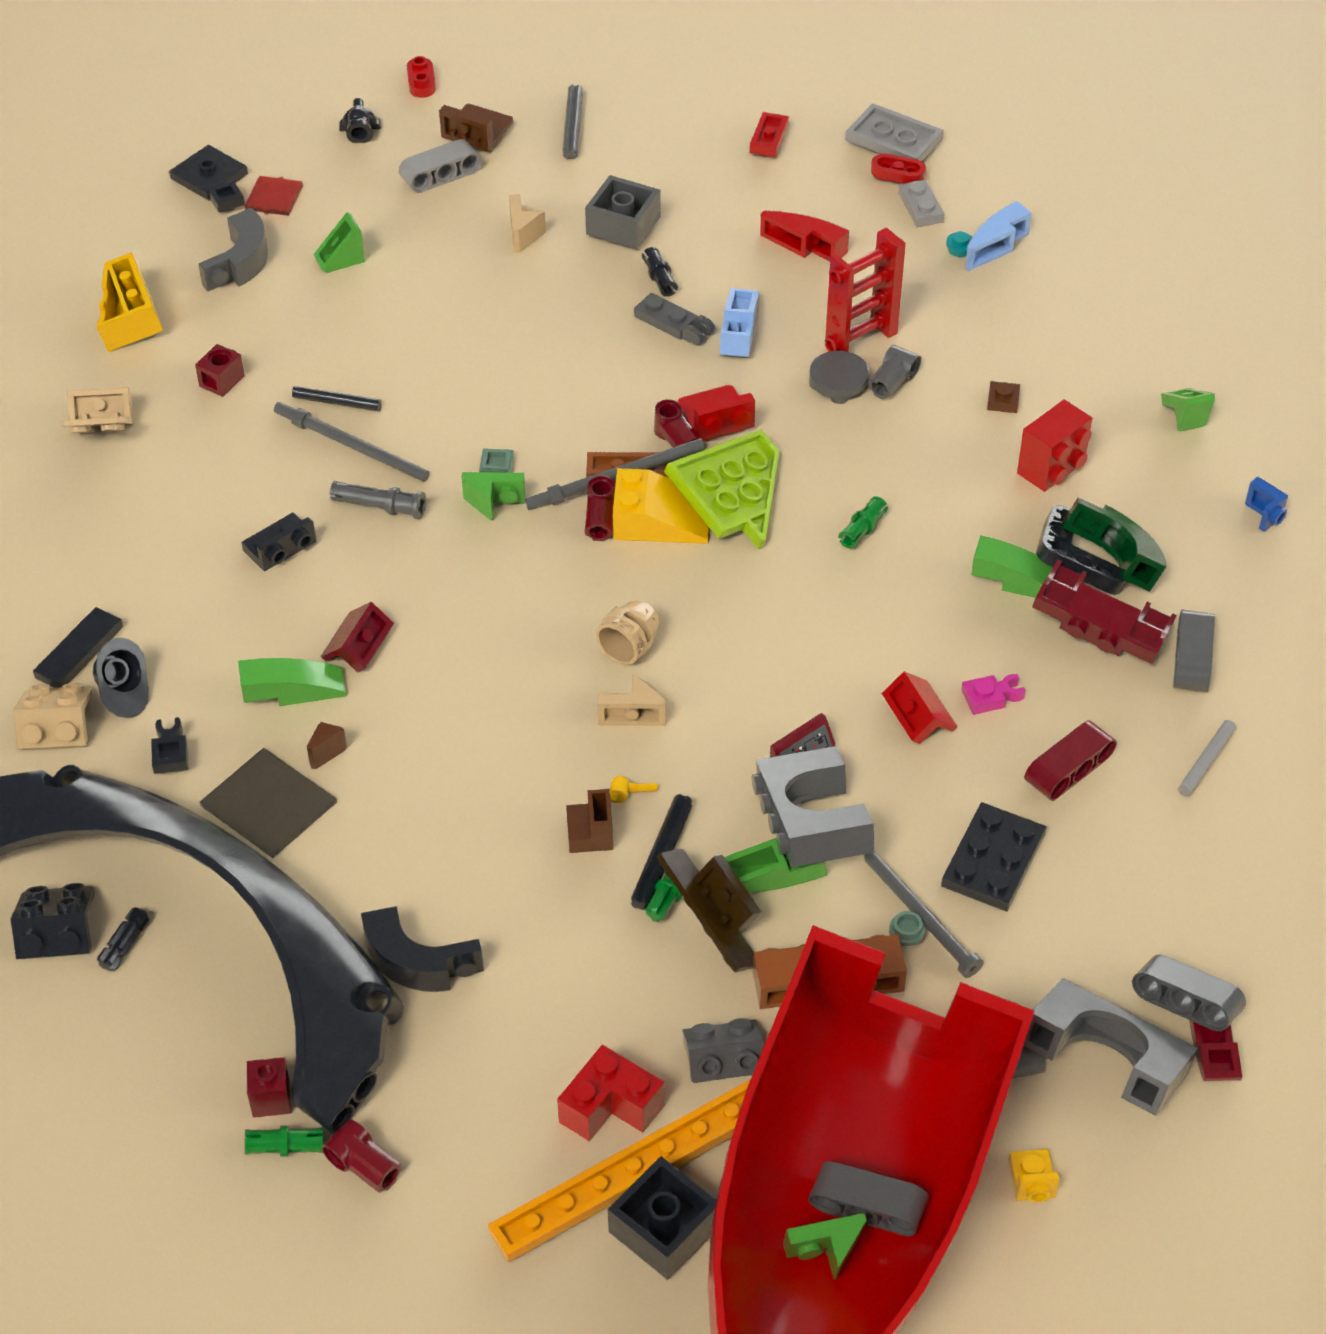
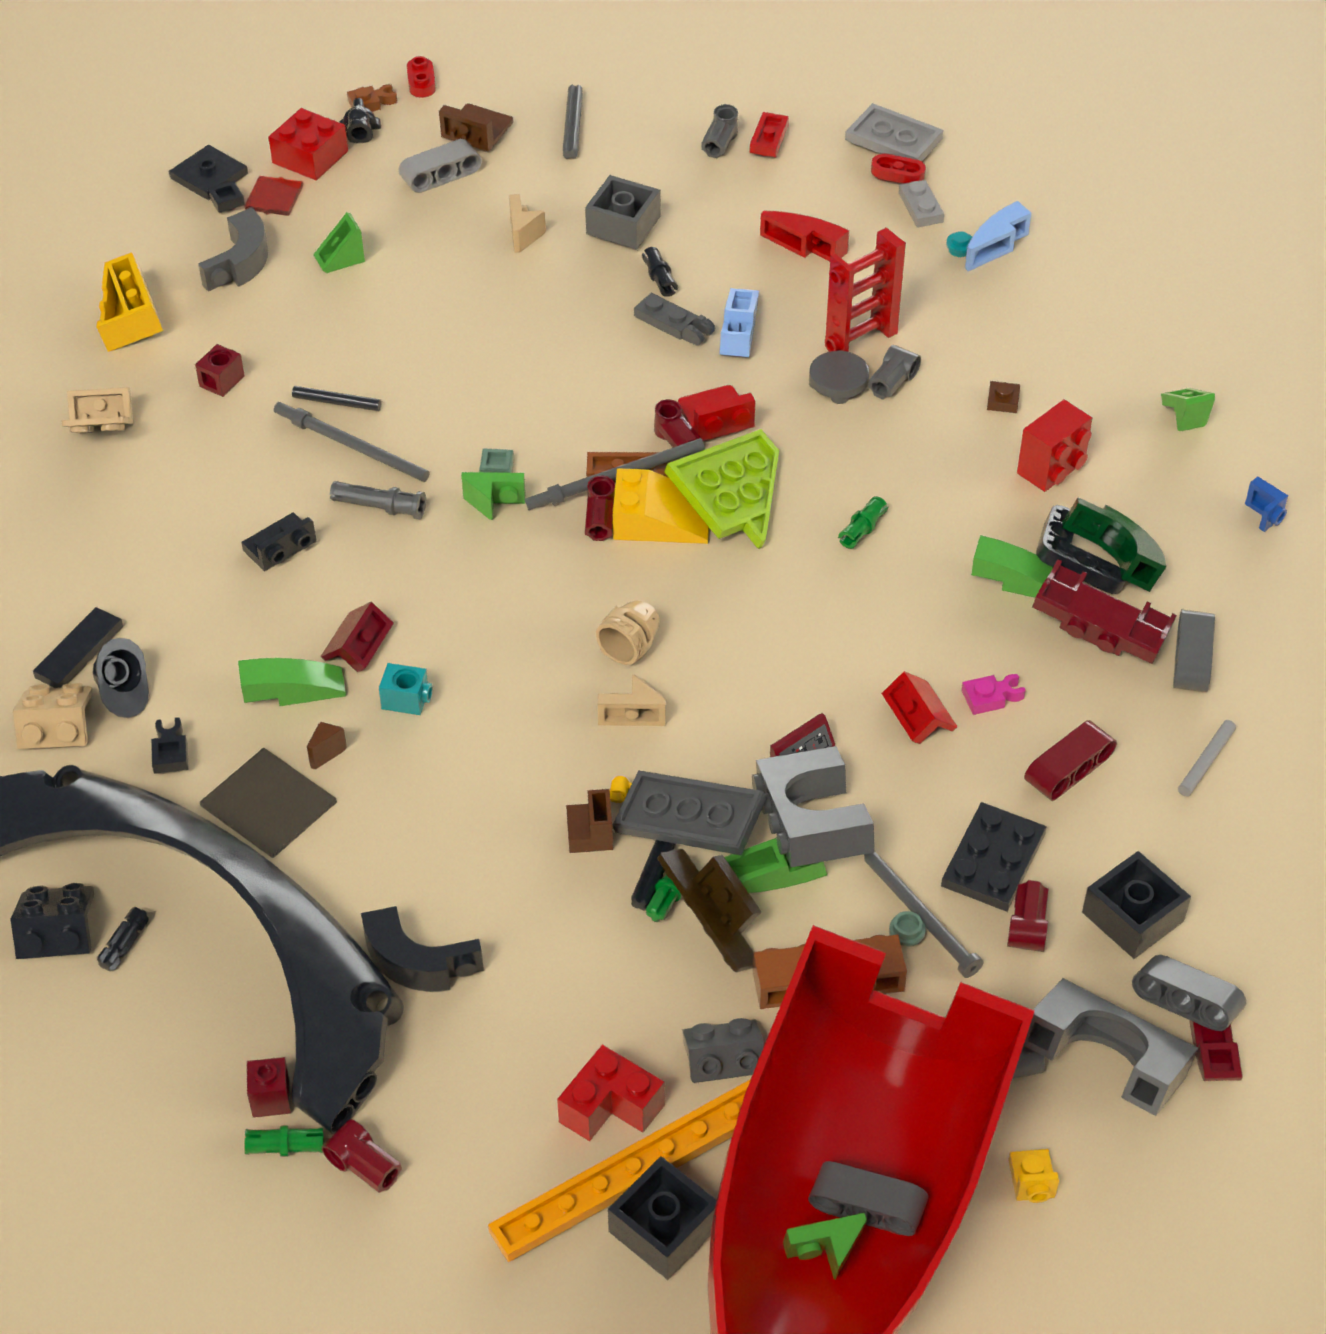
none -> red brick [268,108,348,181]
none -> dark orange plate [347,84,397,112]
none -> teal brick [379,663,433,715]
none -> dark grey tile [612,770,767,855]
none -> dark grey piece [701,104,738,158]
none -> dark red piece [1007,880,1049,952]
none -> black brick [1082,851,1191,959]

